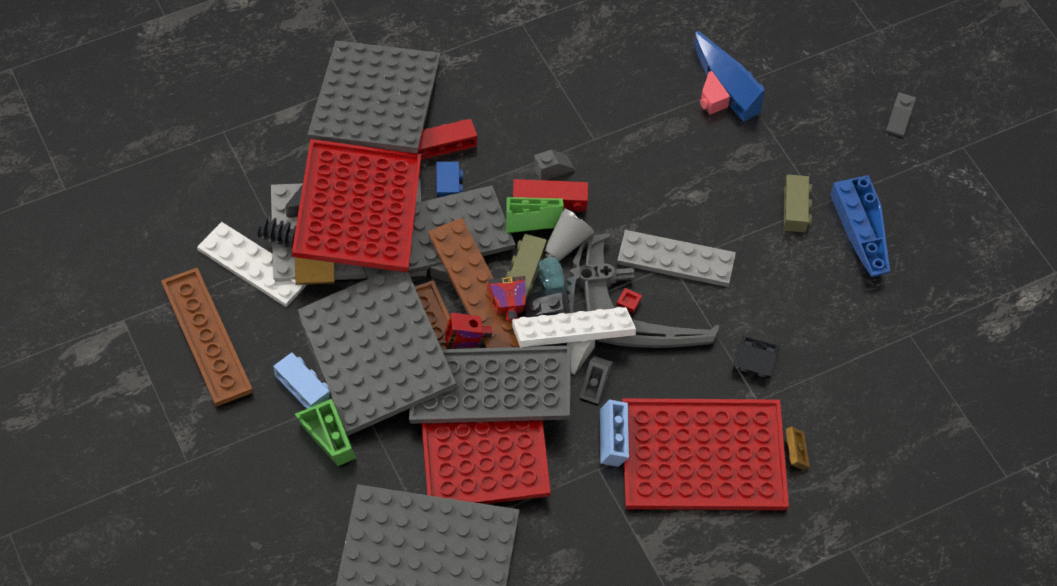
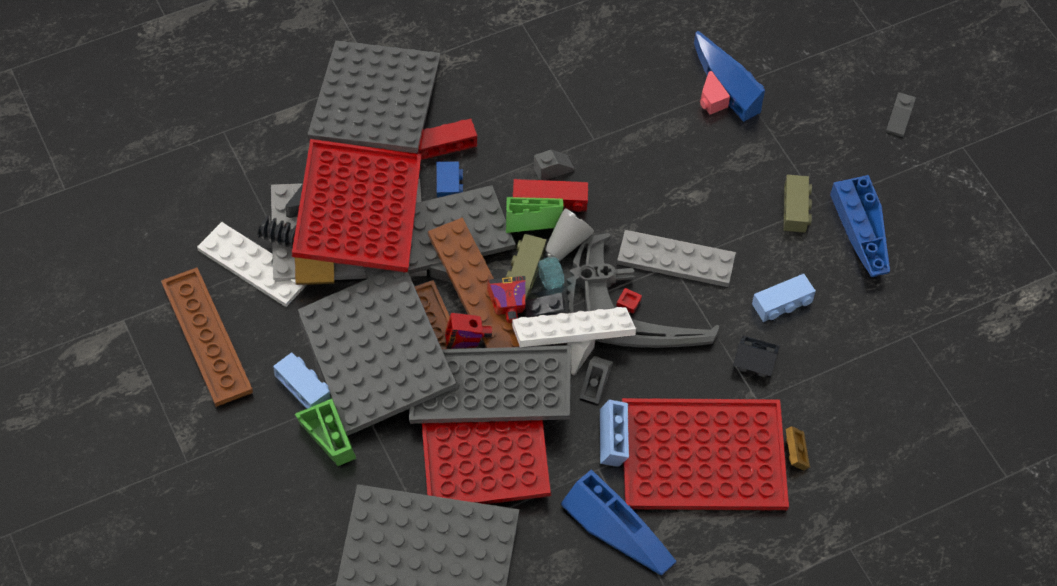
none -> blue wedge [561,470,676,576]
none -> light blue brick [752,274,815,322]

